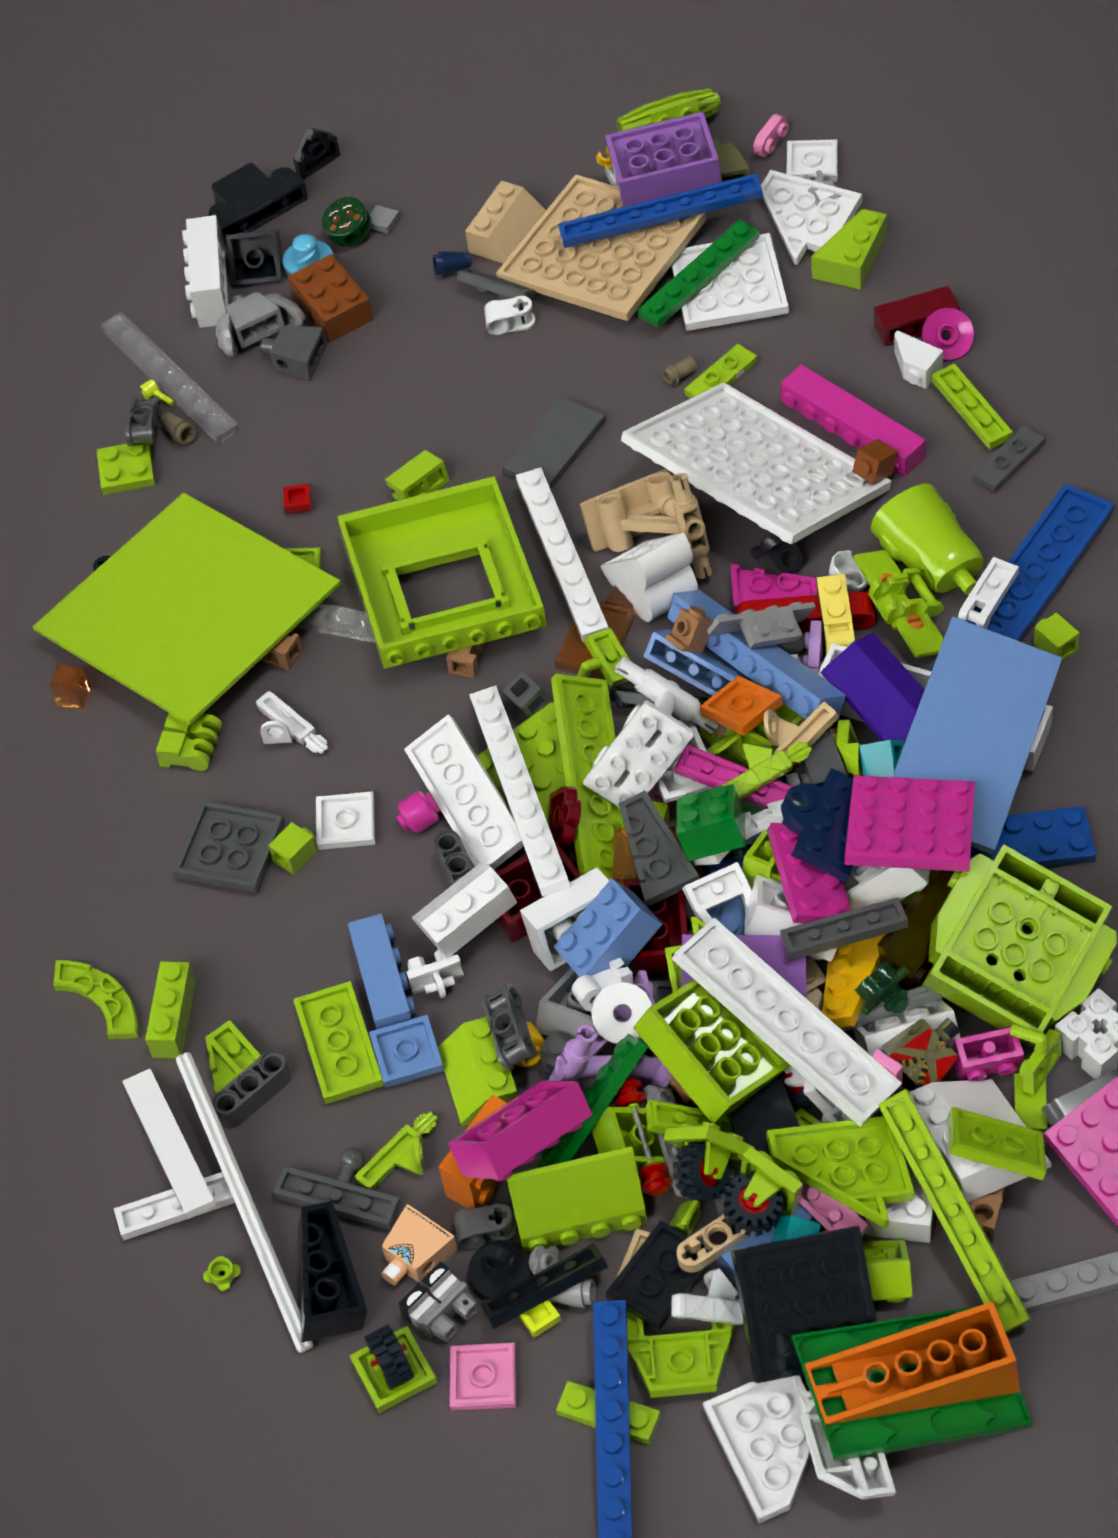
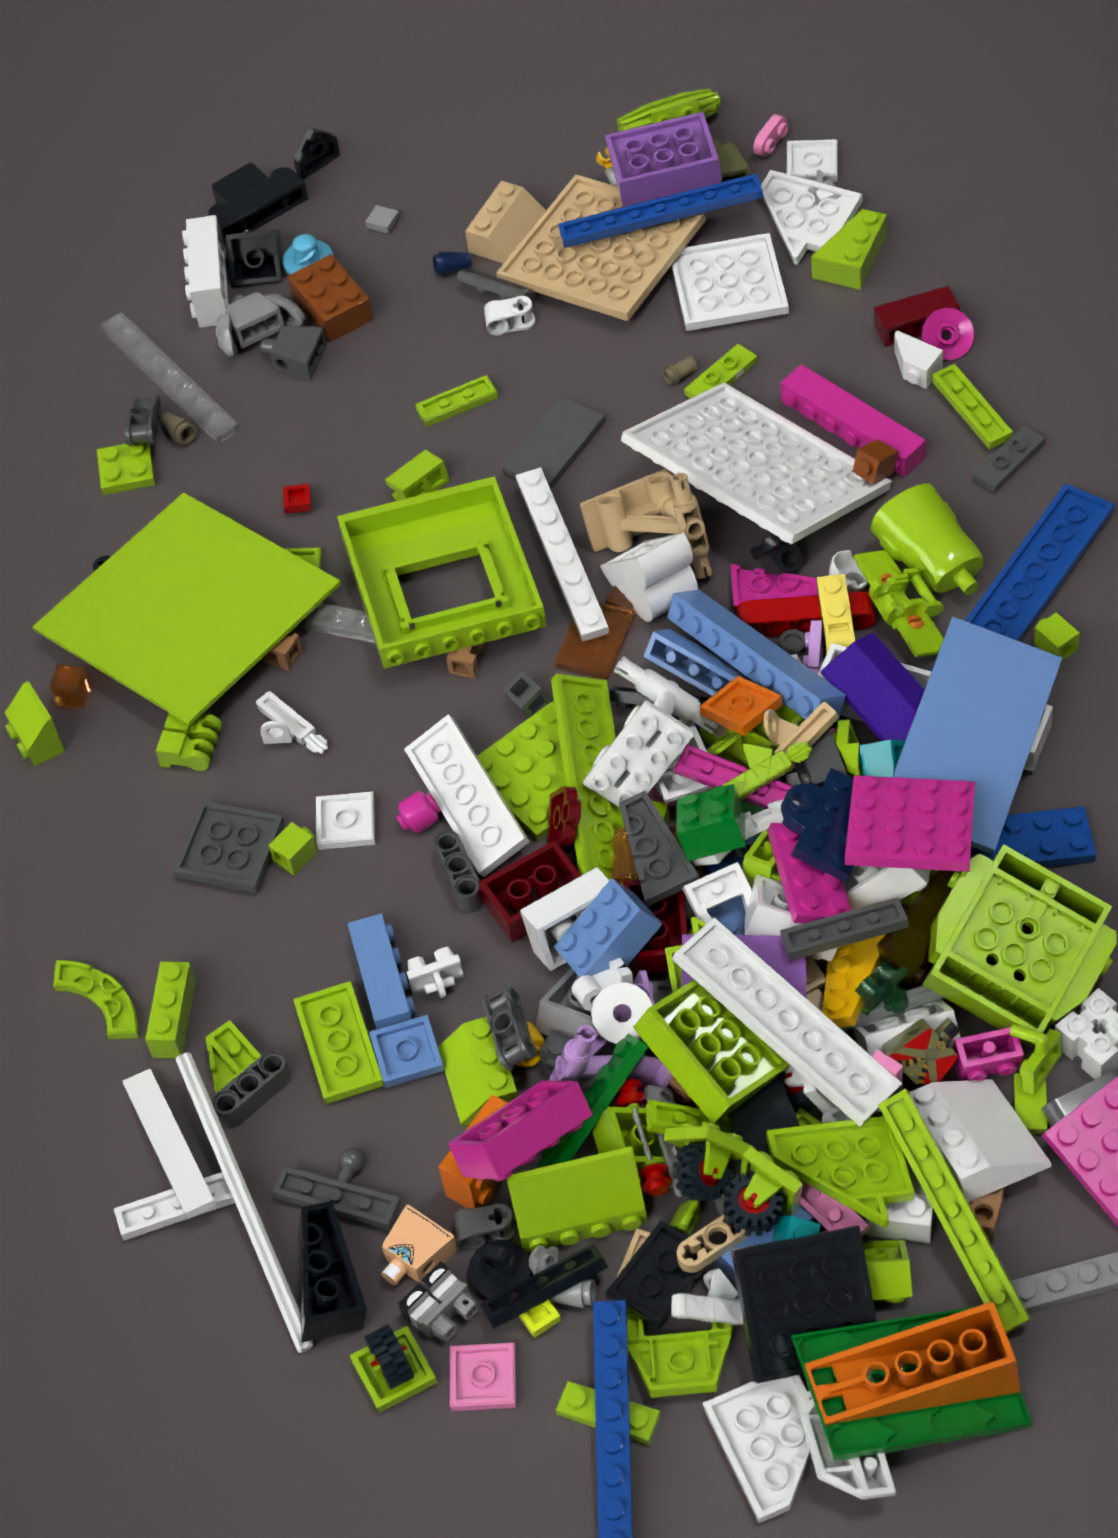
neon yellow hand [140,380,175,406] -> none
lime plate [203,1256,241,1292] -> none
dark green head [322,197,372,247] -> none
lime piece [355,1111,438,1190] -> none
white slope [411,862,517,959] -> none
white plate [469,685,571,897] -> none
lime plate [577,628,630,688] -> none
green plate [638,219,759,328] -> none
medium nougat brick [665,606,713,653] -> none
light grey bracket [707,602,816,649] -> none
lime tile [948,1107,1047,1181] -> none
white plate [958,557,1019,629] -> none
none -> lime slope [5,681,64,767]
none -> lime tile [415,375,498,427]

